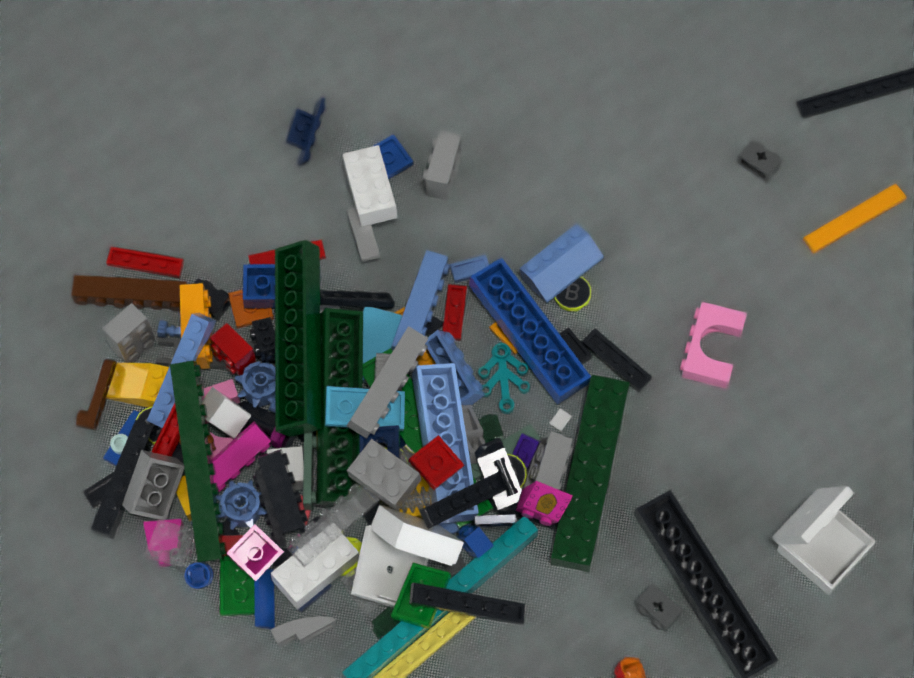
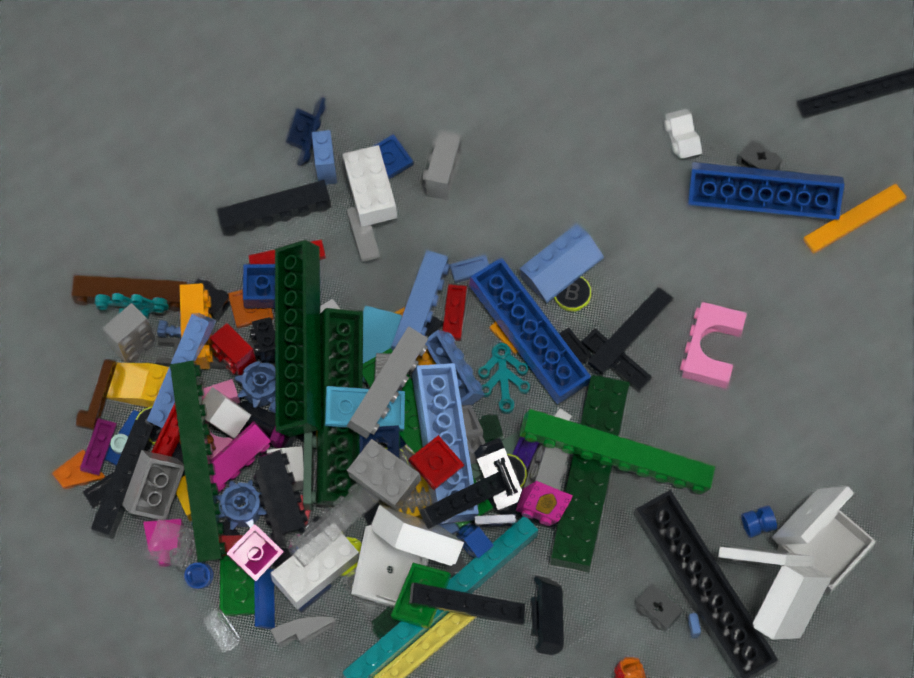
red tile [106,246,184,278] -> none
black tile [320,290,395,308] -> none
none -> orange wing [52,449,105,490]
none -> magenta plate [80,418,117,475]
none -> teal plant [94,293,169,319]
none -> clear plate [202,608,241,653]
none -> black brick [216,180,331,236]
none -> medium blue brick [312,130,337,185]
none -> green brick [519,409,715,494]
none -> black piece [530,575,564,656]
none -> black tile [588,287,674,375]
none -> white brick [664,109,702,159]
none -> blue brick [688,162,844,220]
none -> medium blue tile [688,613,701,639]
none -> white container [719,547,831,639]
none -> blue wheel [741,505,777,538]

